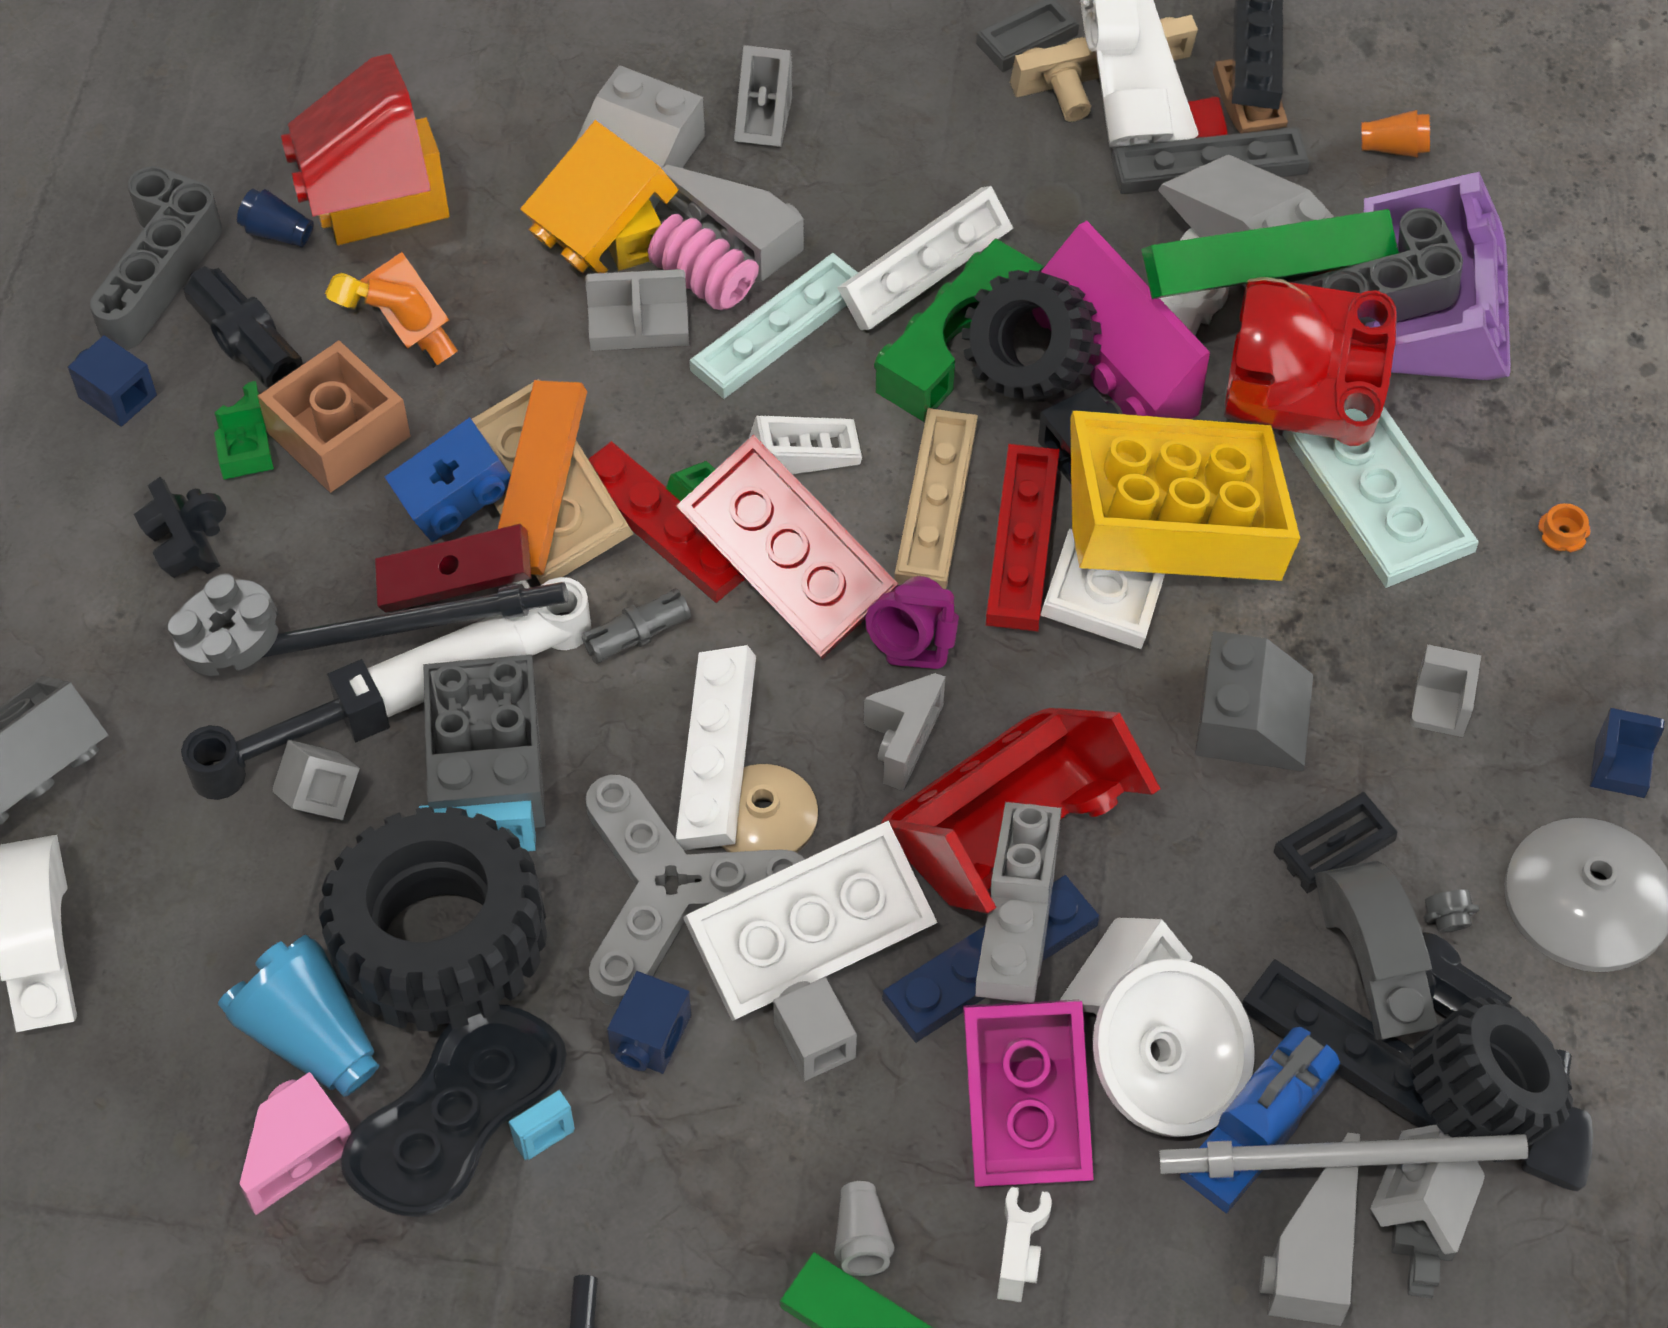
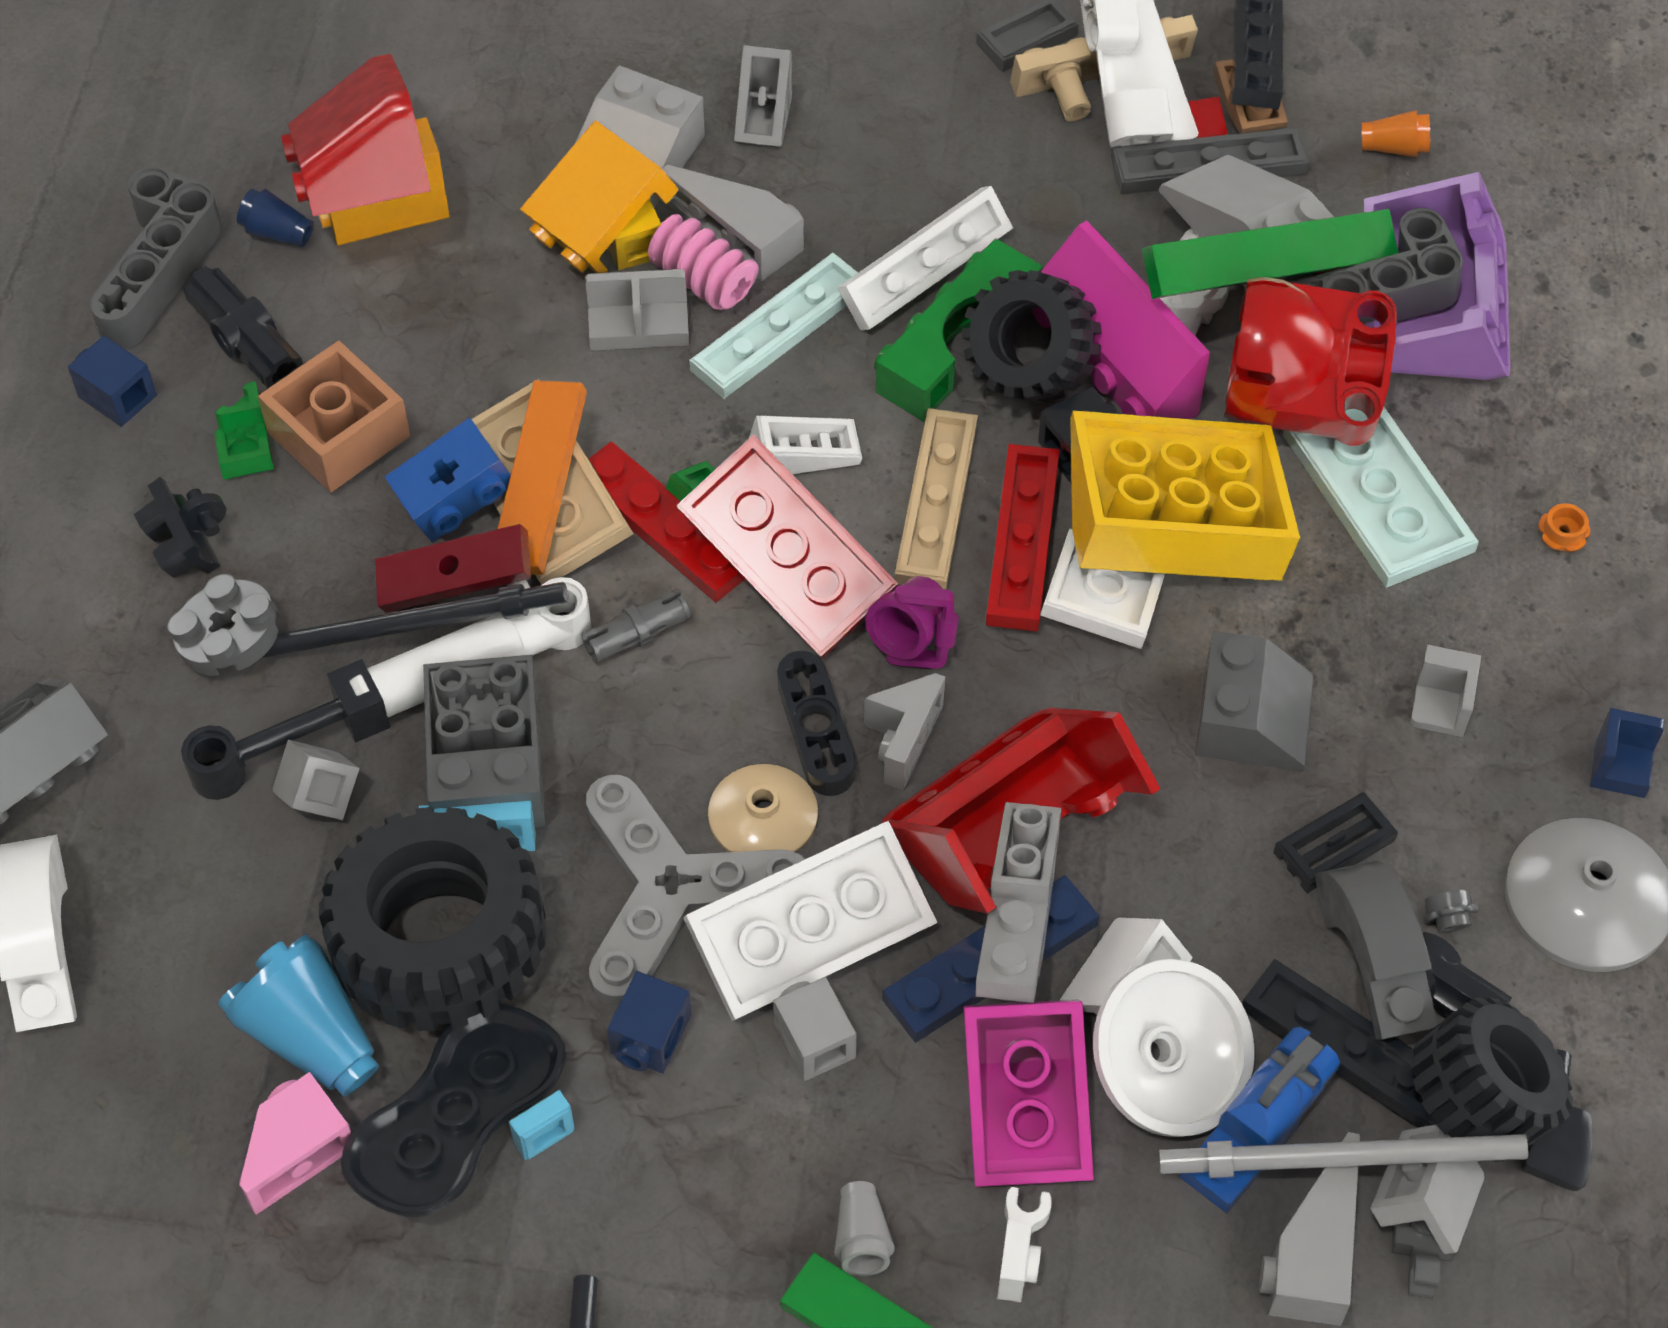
orange torso [325,252,458,368] -> none
white plate [676,645,756,850] -> none
none -> black beam [777,651,855,796]

